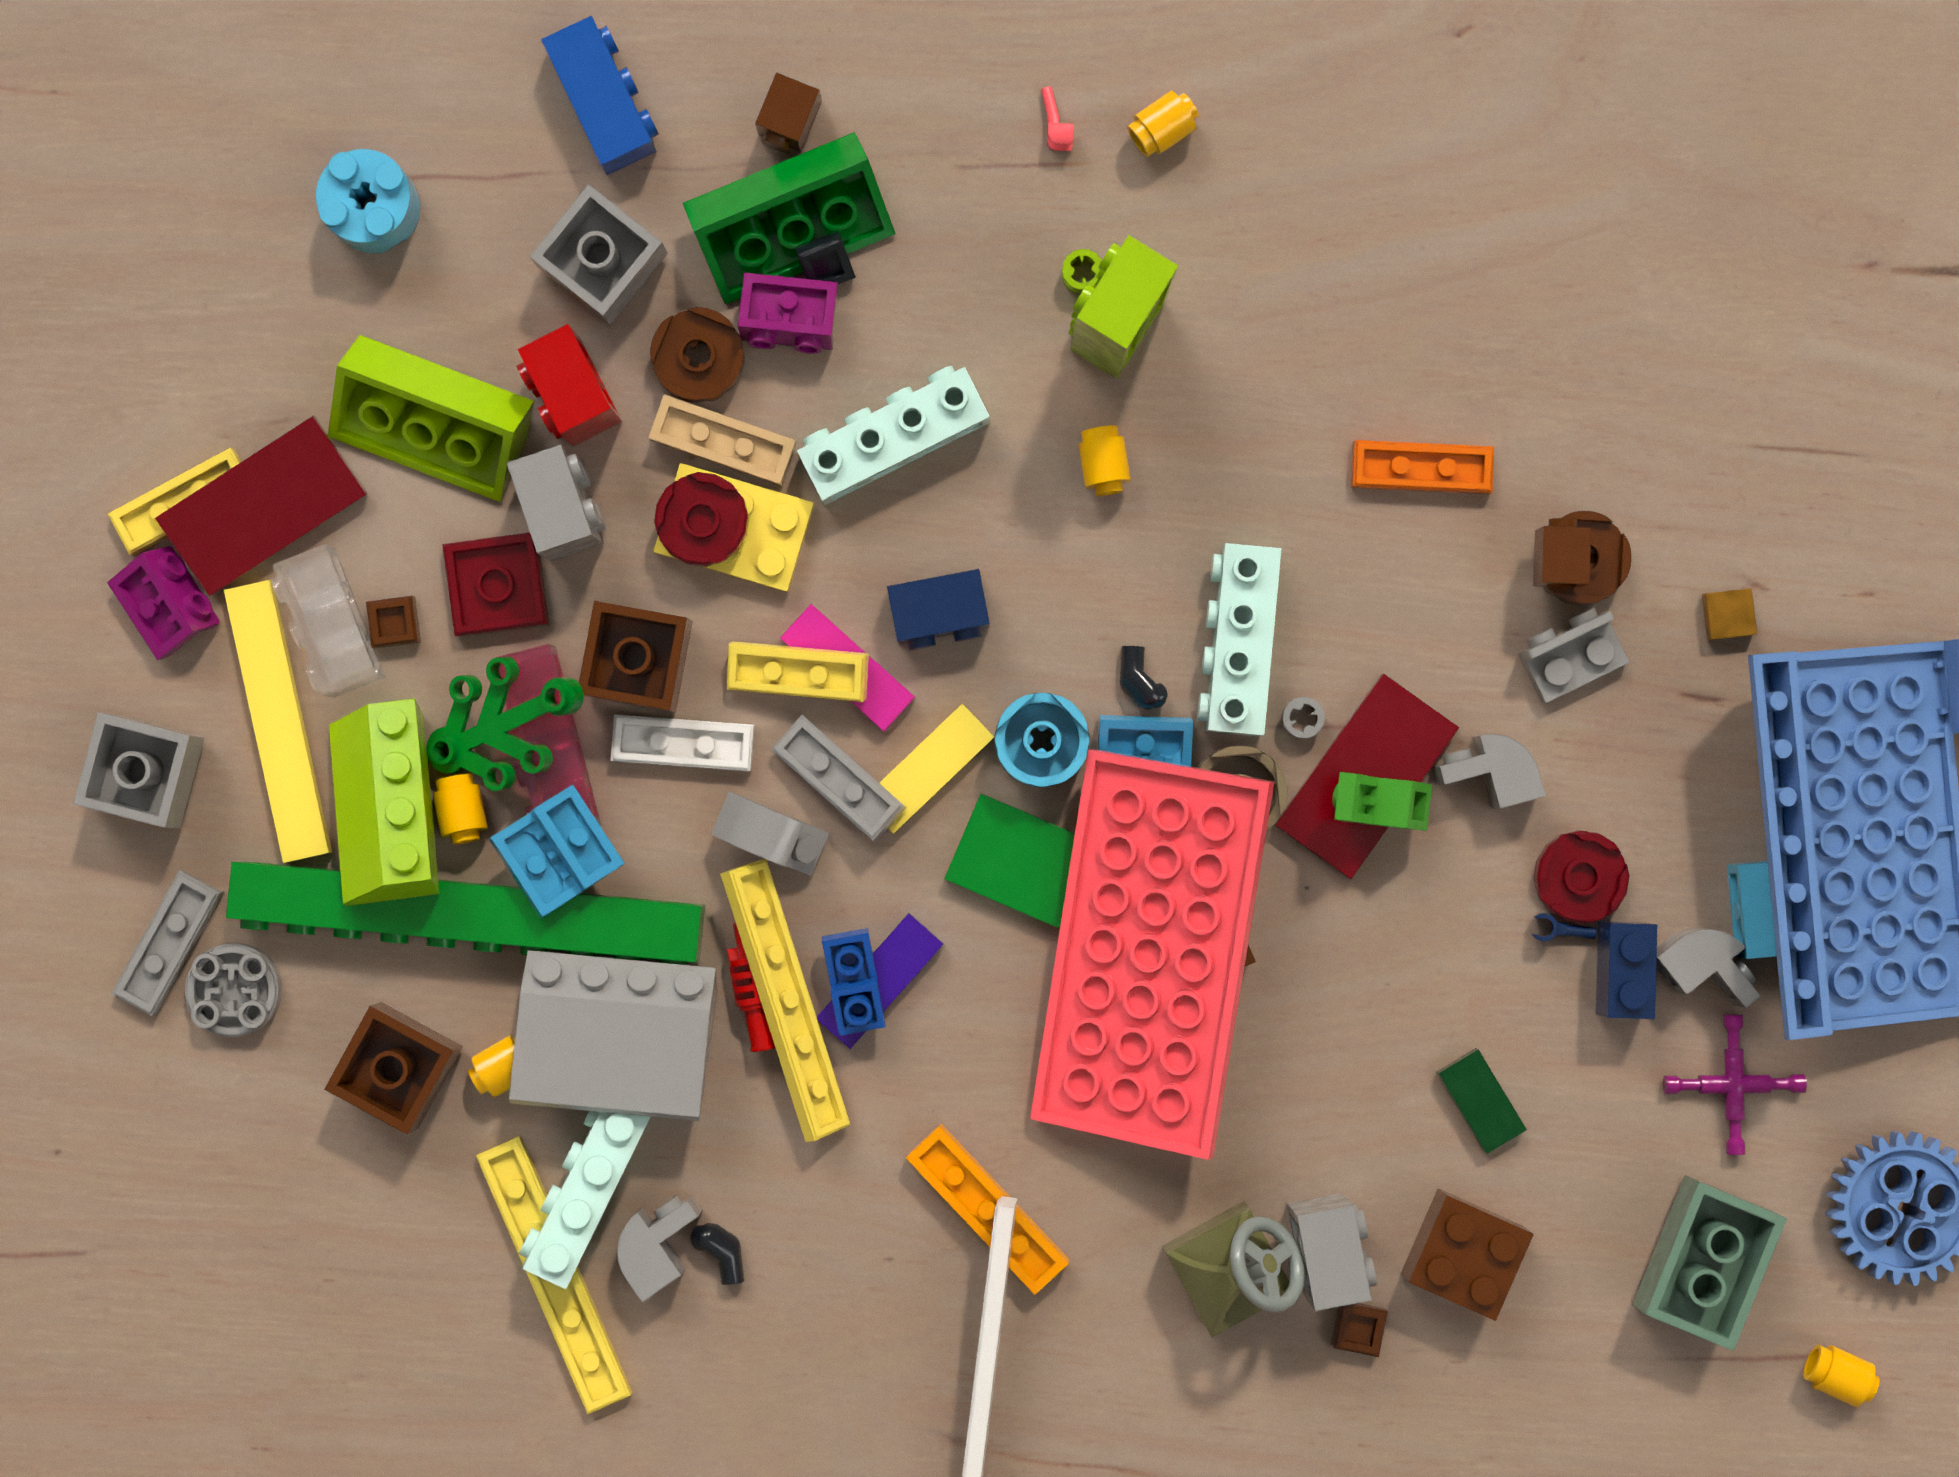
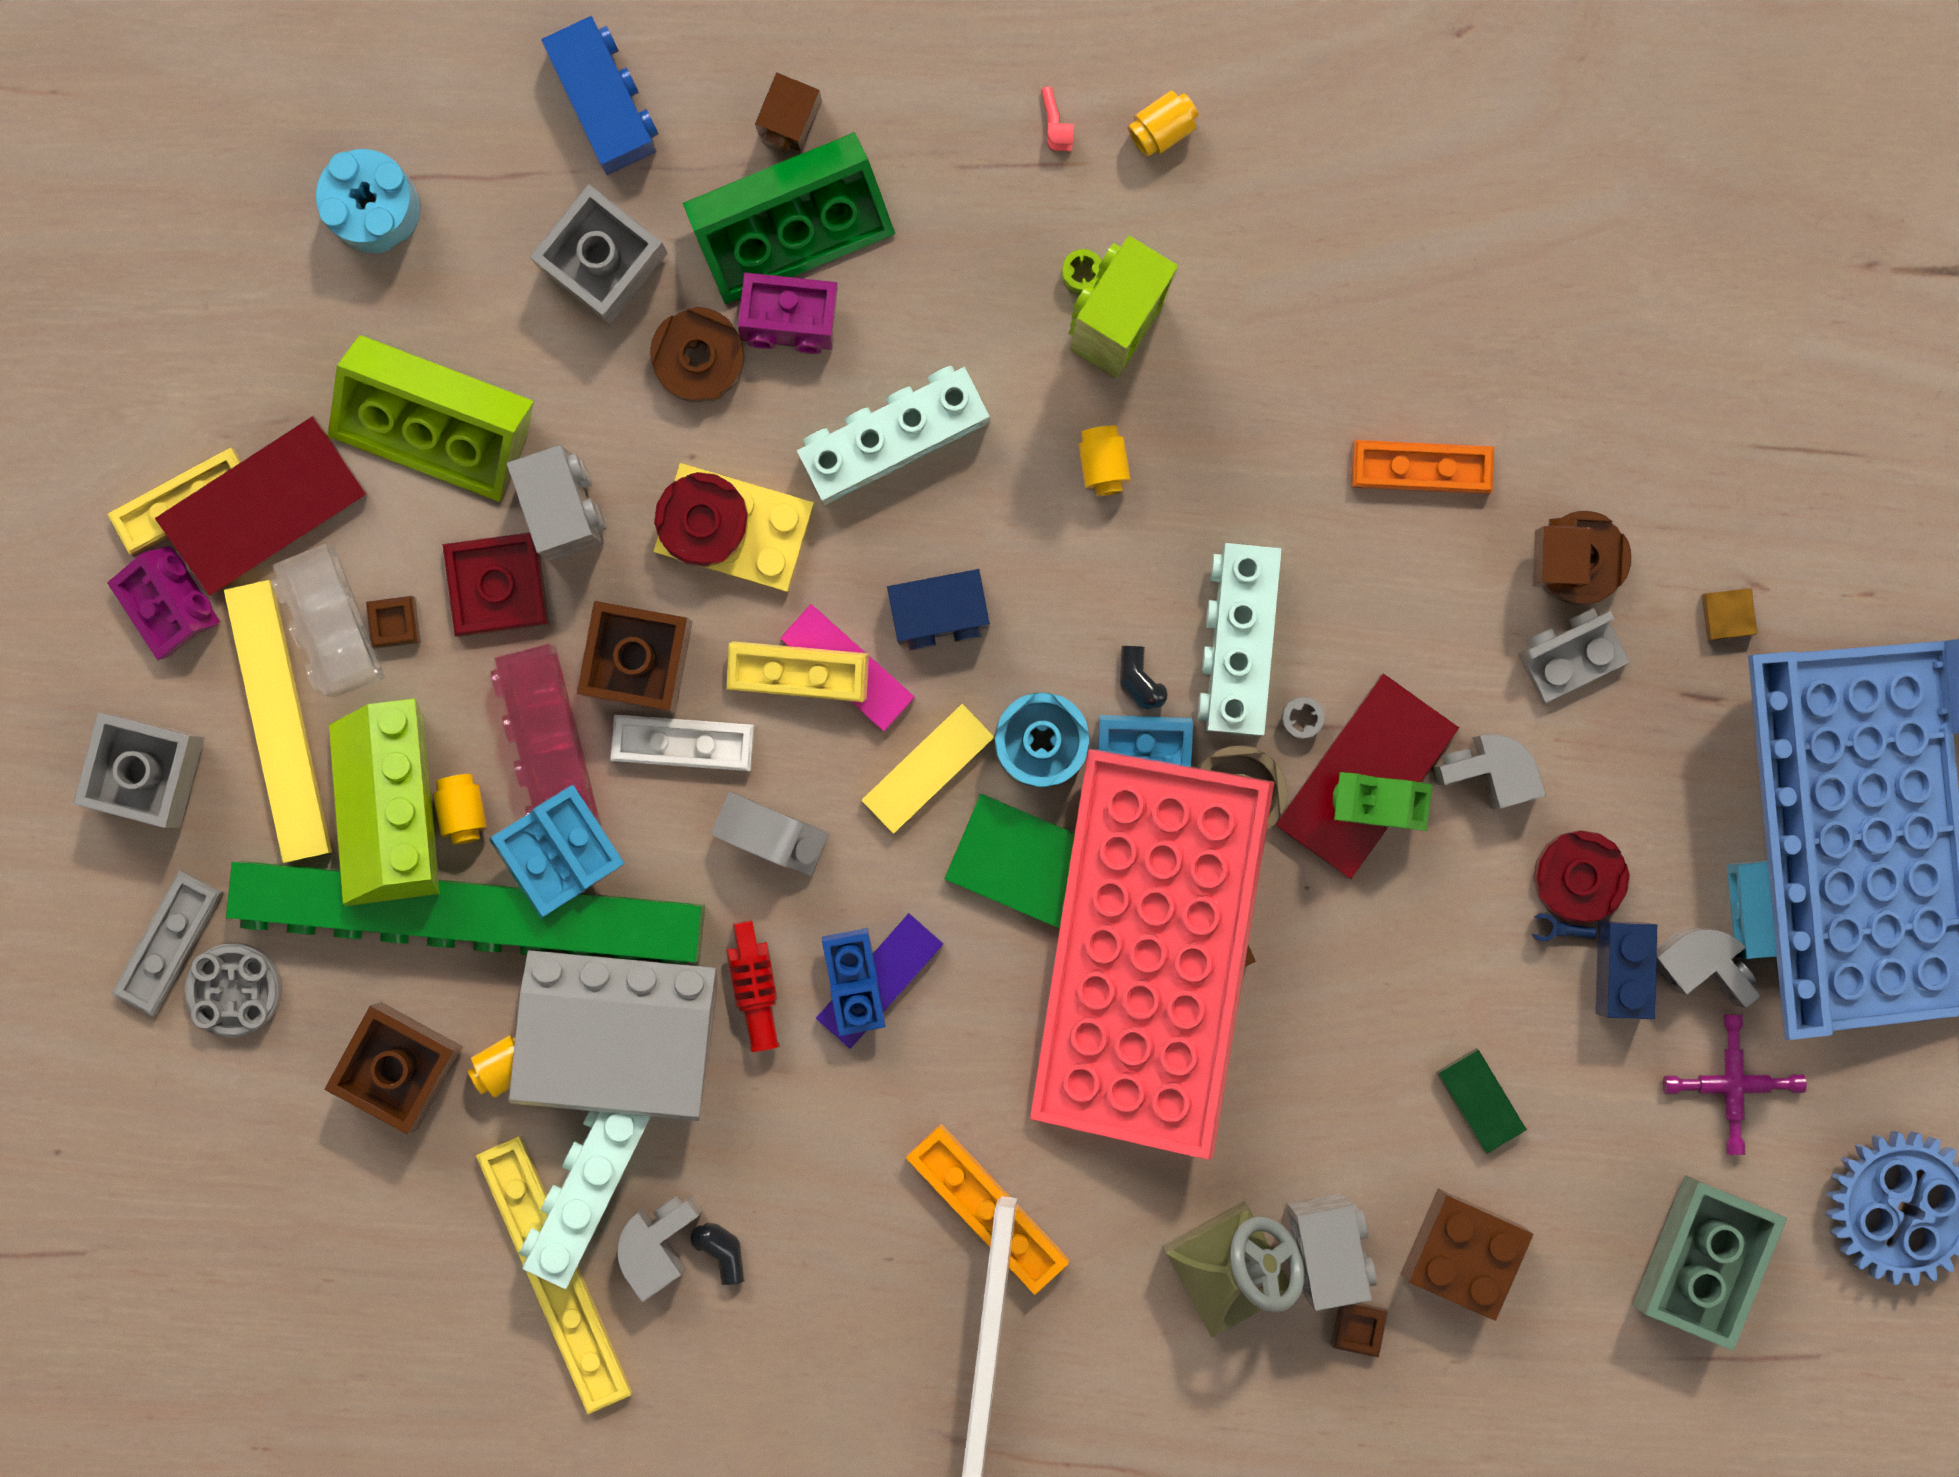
green plant [426,657,584,791] -> none
red brick [516,324,623,446] -> none
tan plate [648,394,797,486] -> none
light yellow tile [720,859,851,1142] -> none
light grey tile [771,715,907,843] -> none
black tile [795,231,856,284] -> none
yellow brick [1803,1345,1880,1407] -> none

